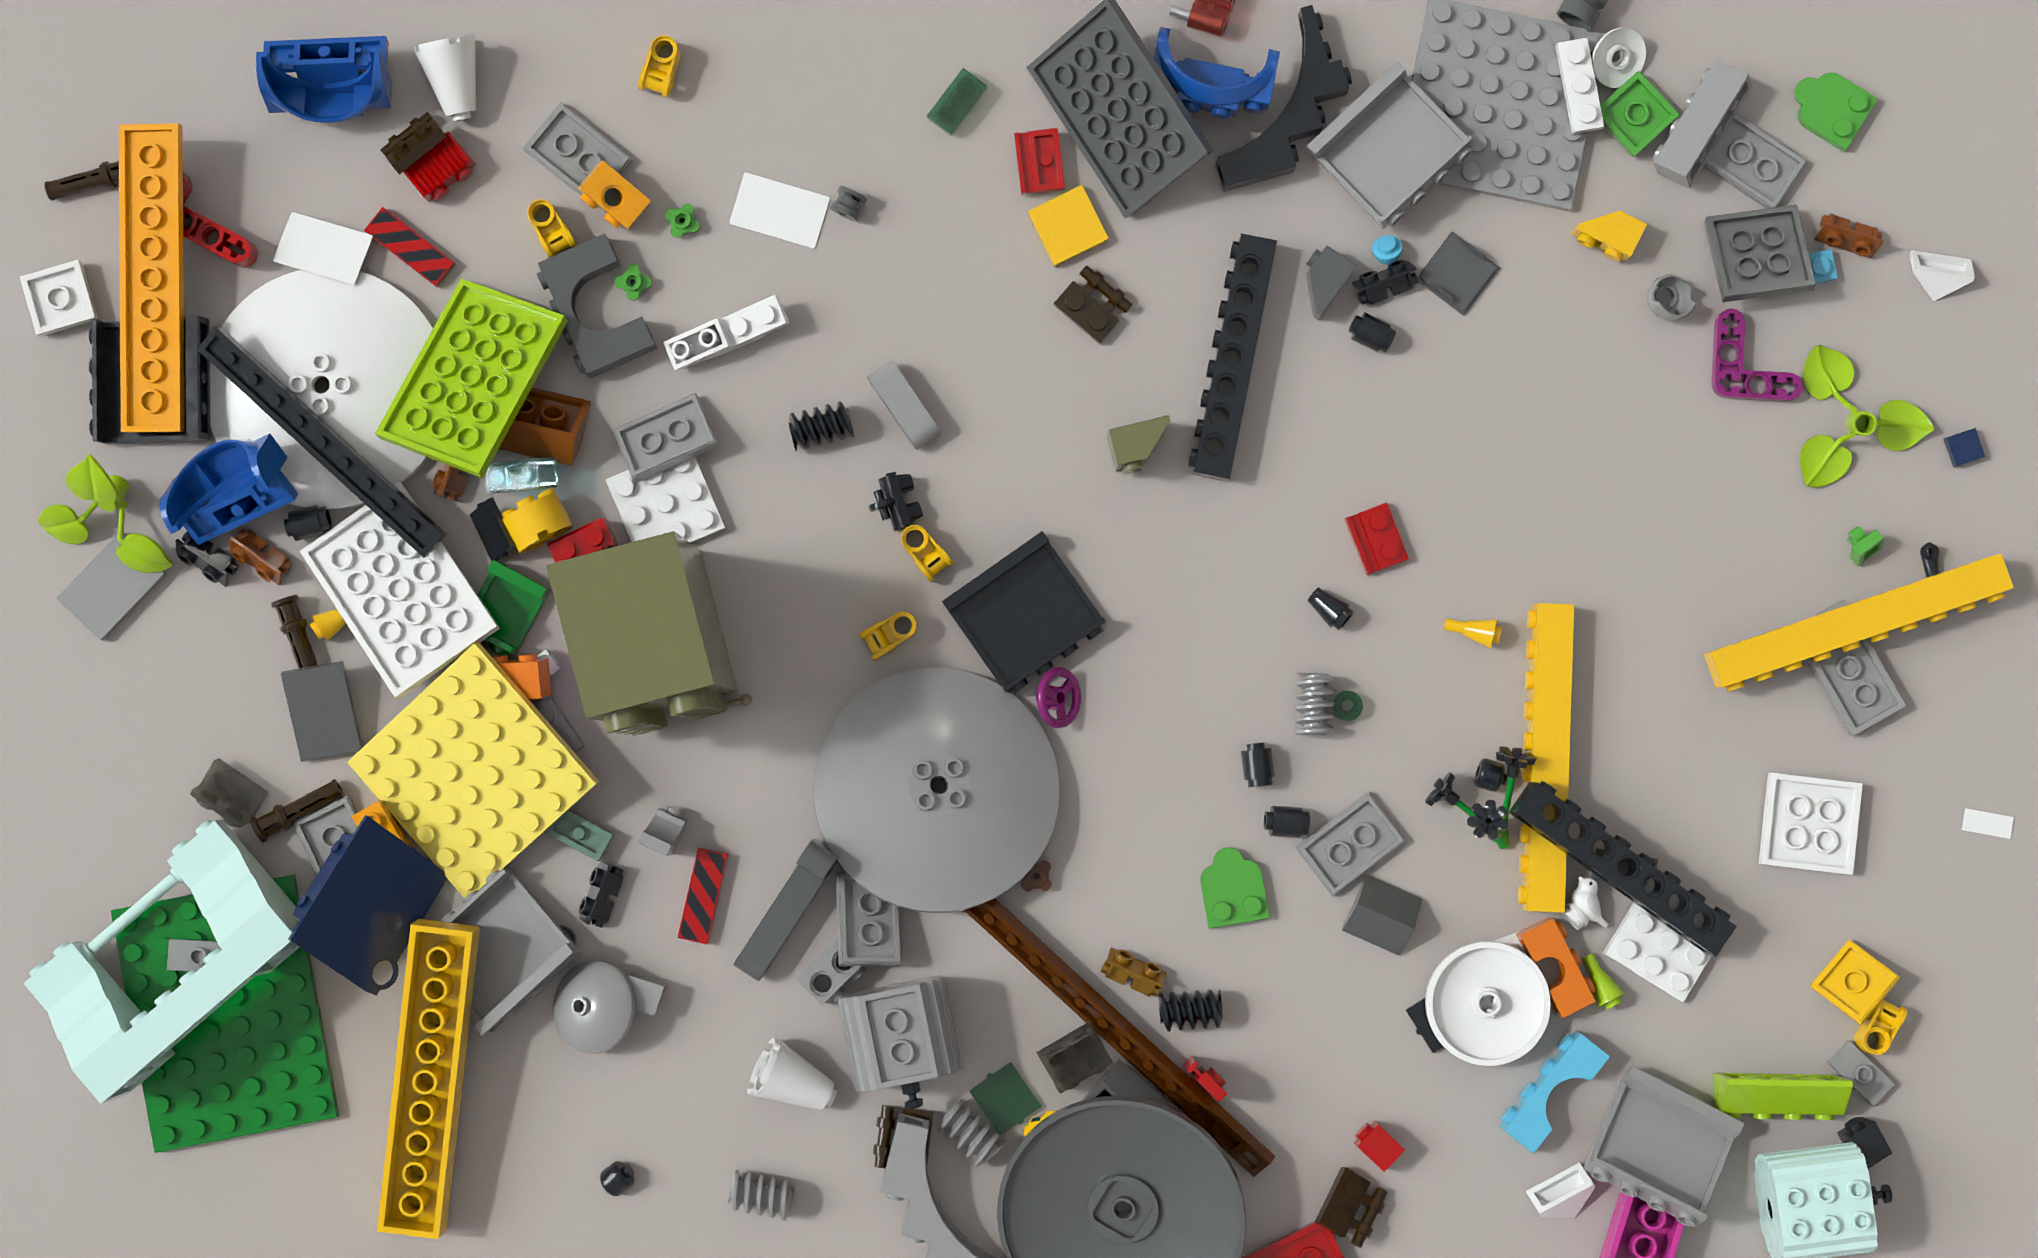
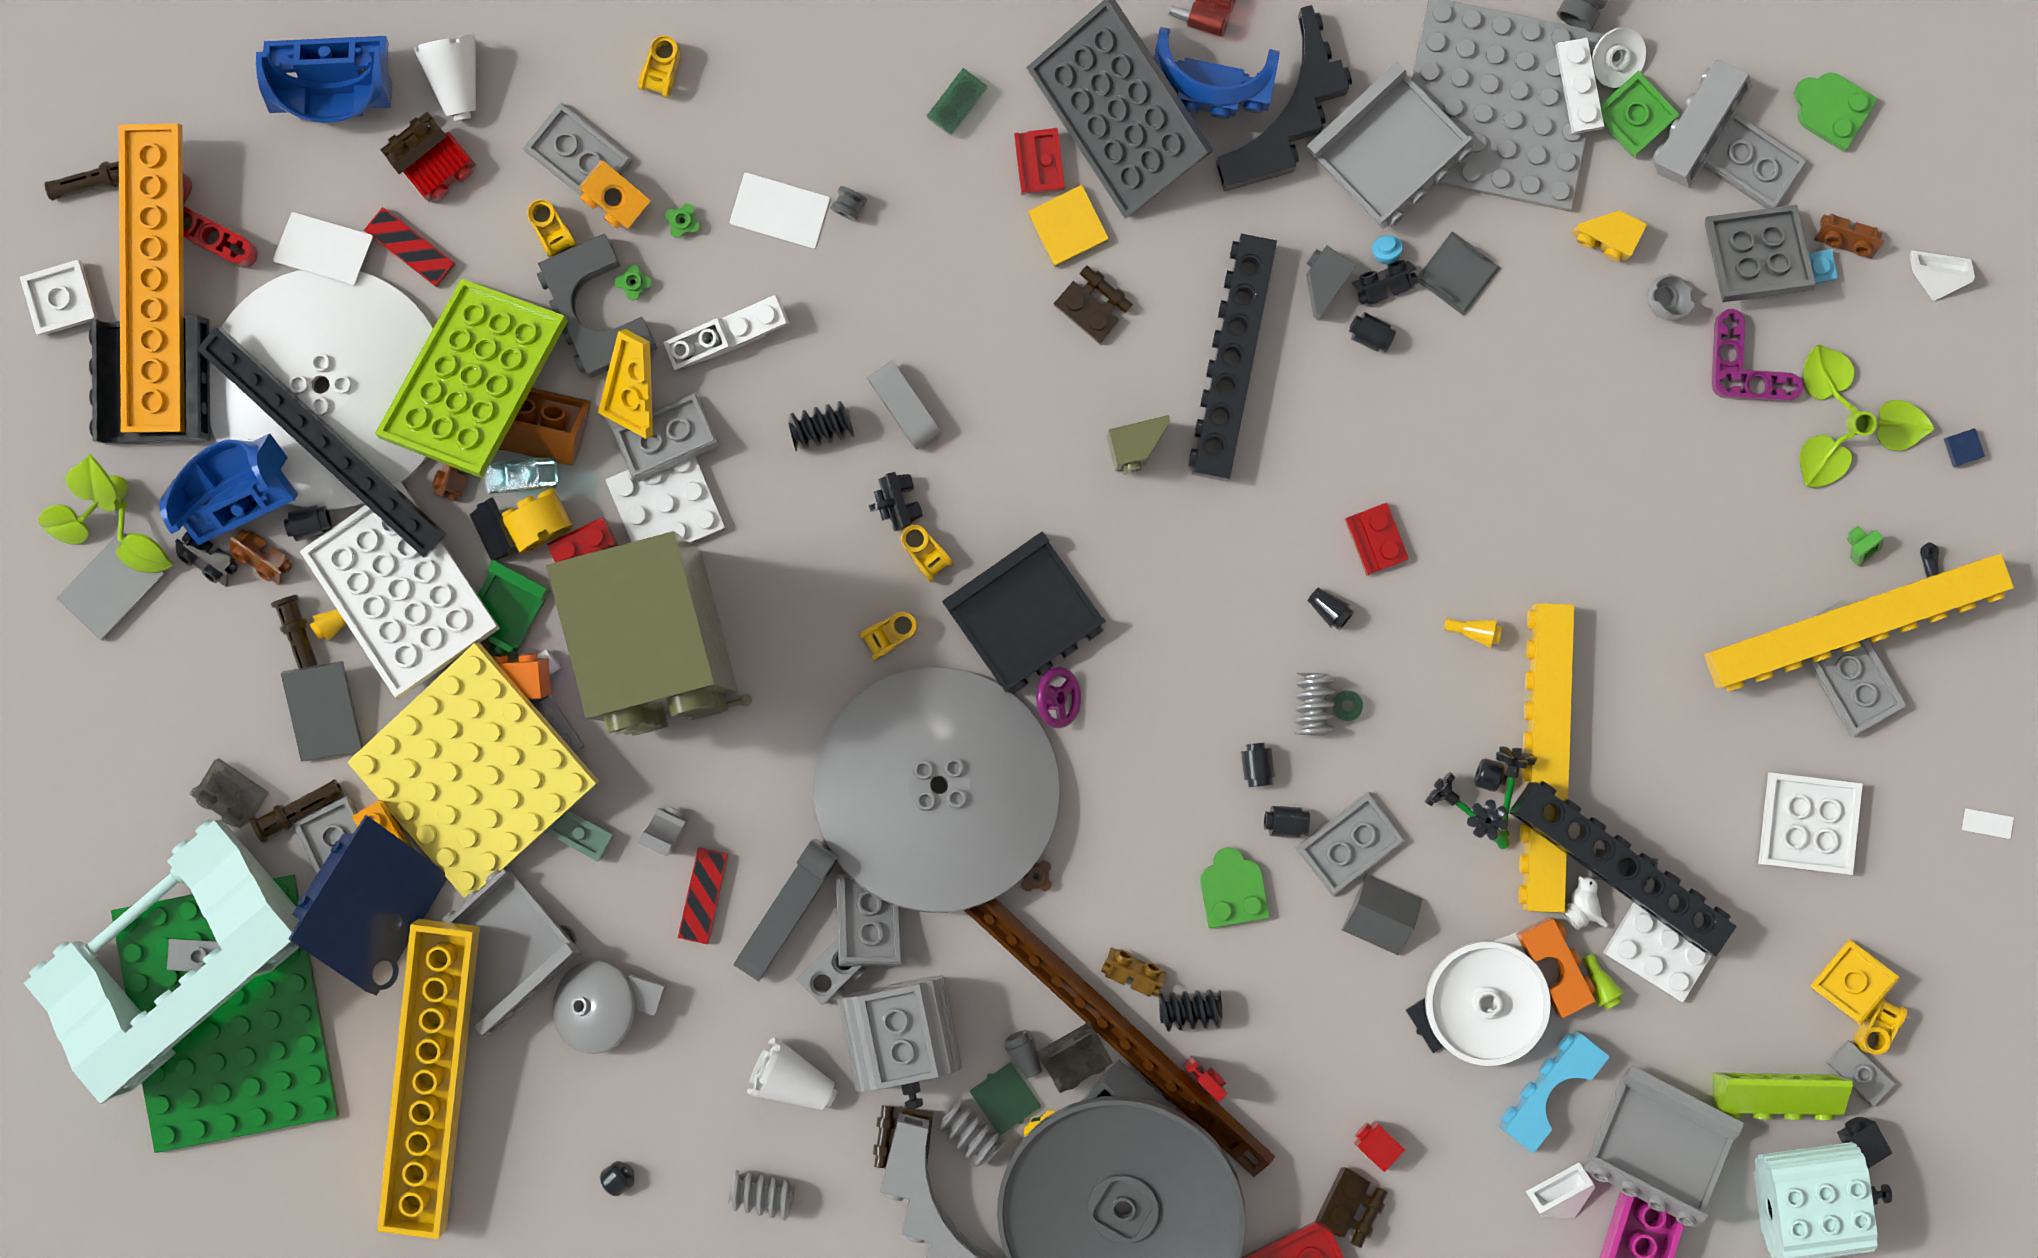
black hinge [579,861,624,928] -> none
none -> yellow wing [598,329,653,439]
none -> dark grey cone [1005,1030,1042,1079]

